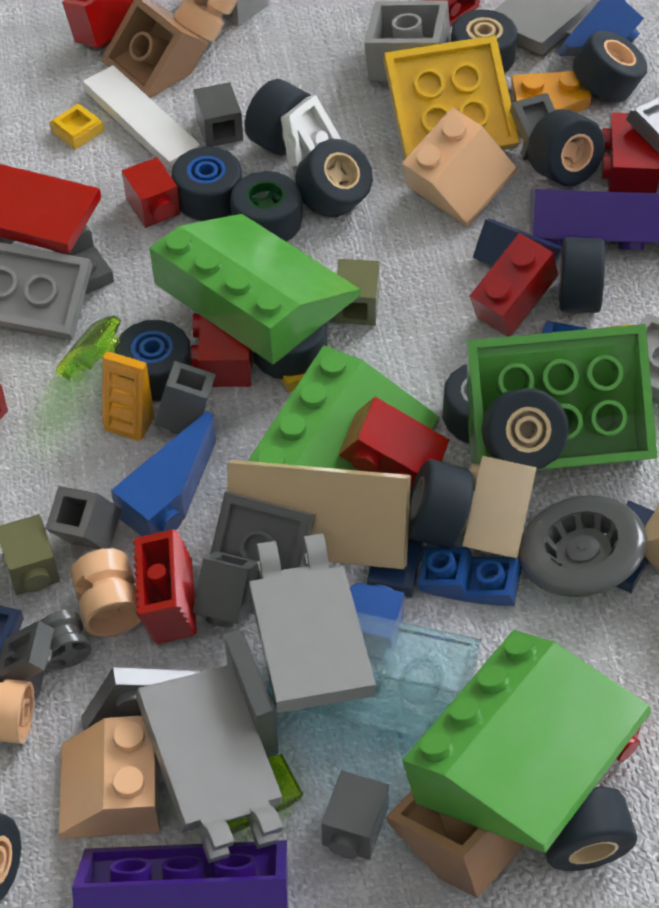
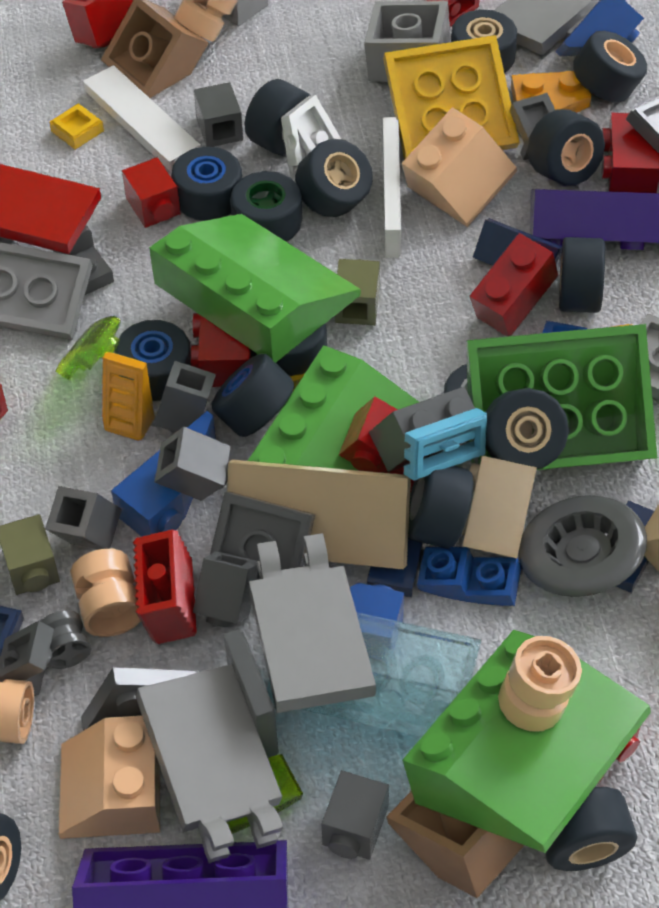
none -> dark grey brick [154,427,231,501]
none -> black wheel [212,354,294,437]
none -> dark grey brick [369,387,475,473]
none -> white tile [383,117,401,258]
none -> medium azure tile [404,408,487,480]
none -> light nougat wheel [498,636,582,731]

